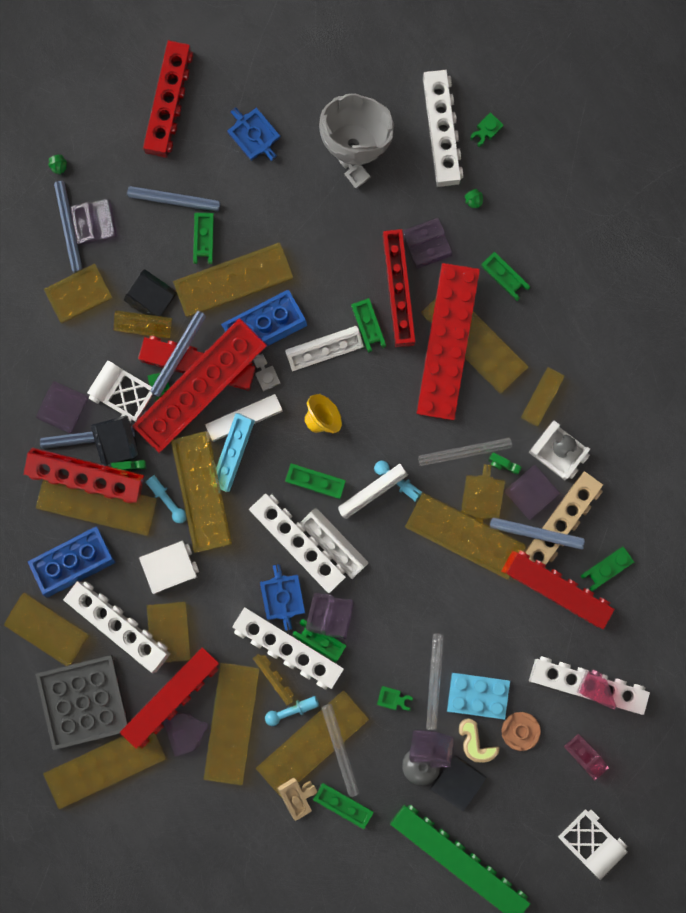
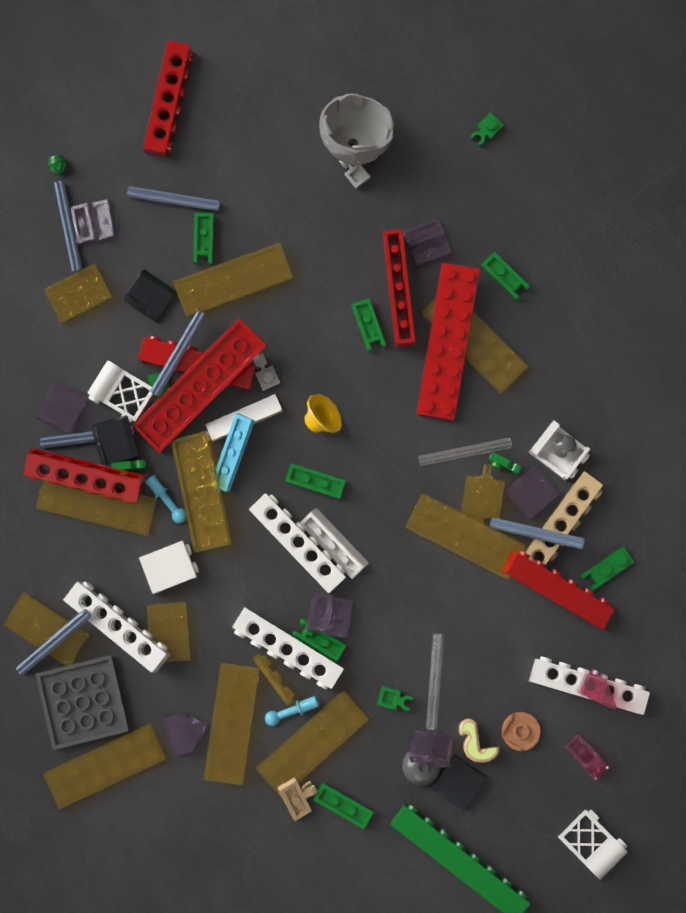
blue slope [28,526,115,598] -> none
clear yellow plate [114,311,172,338] -> none
red brick [119,647,219,750] -> none
blue slope [221,289,307,347] -> none
blue plate [227,107,280,161] -> none
blue plate [260,564,305,631] -> none
white slope [285,326,364,371] -> none
clear axle [322,704,359,797] -> none
white slope [338,464,408,519] -> none
medium azure pin [374,461,423,502] -> none
white brick [423,70,463,187] -> none
medium azure plate [447,673,510,719] -> none
green plate [464,189,483,208] -> none
clear yellow plate [521,367,564,427] -> none
none -> sand blue axle [16,609,92,675]

